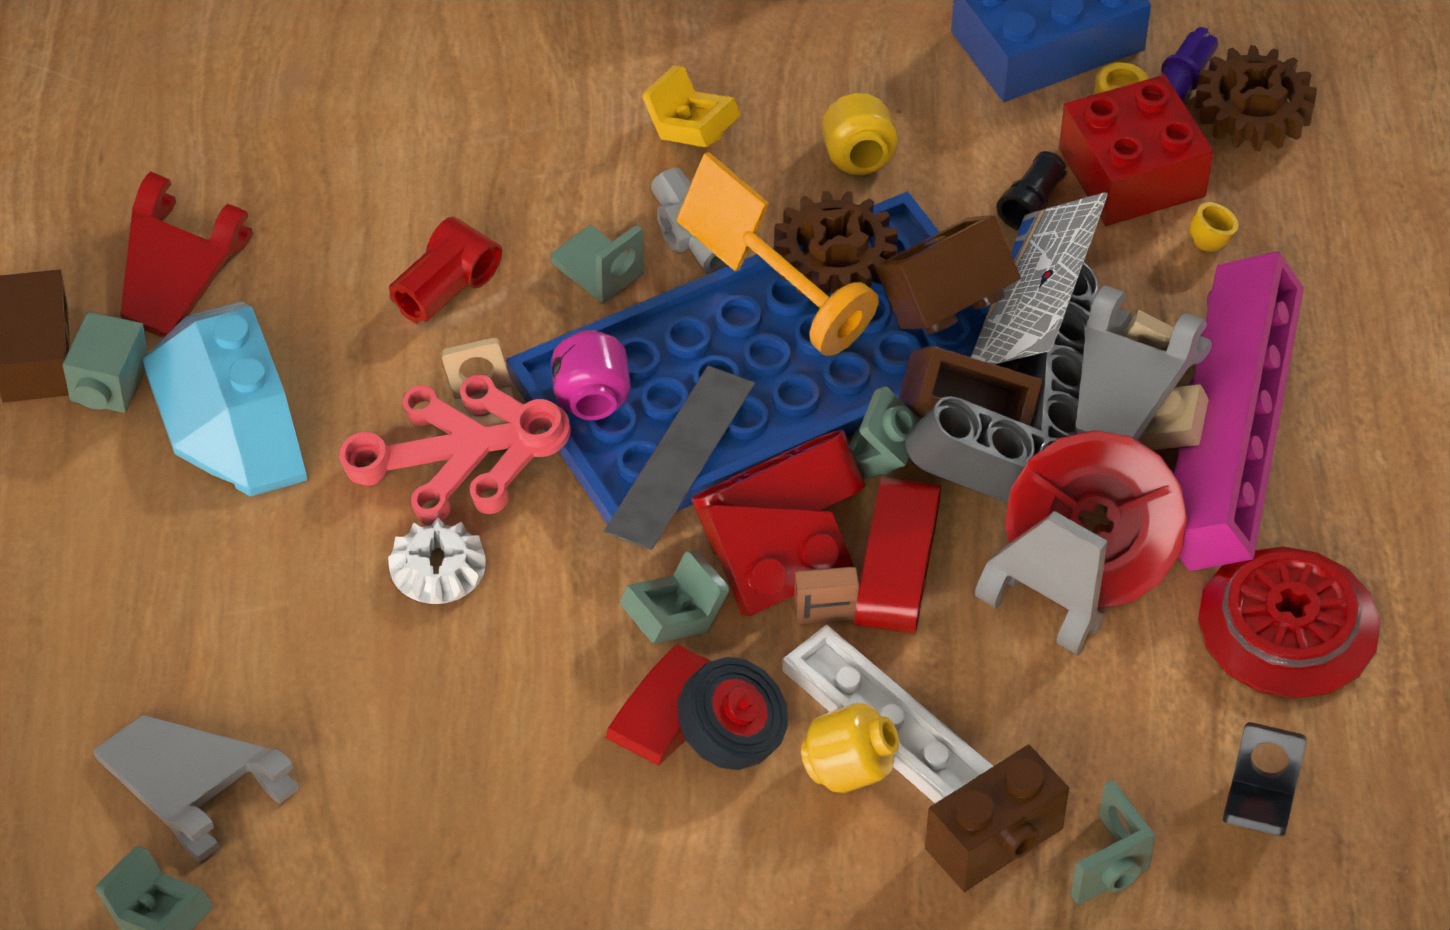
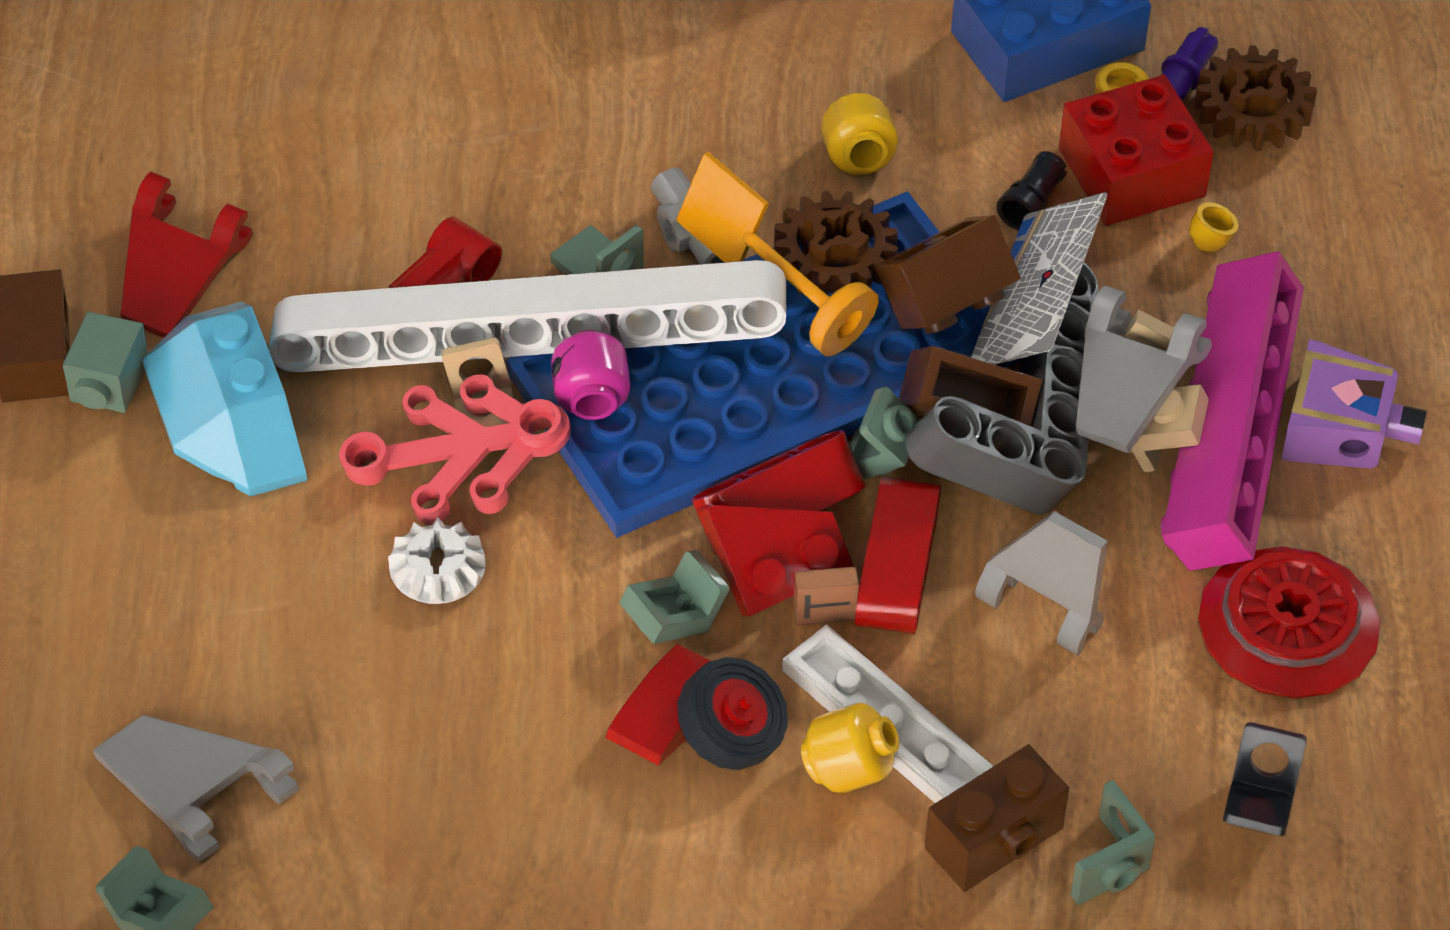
flat silver sticker [603,366,755,550] -> none
yellow bracket [643,65,741,147] -> none
red piece [1004,430,1188,610] -> none
none -> white beam [269,260,786,372]
none -> medium lavender torso [1281,339,1427,469]

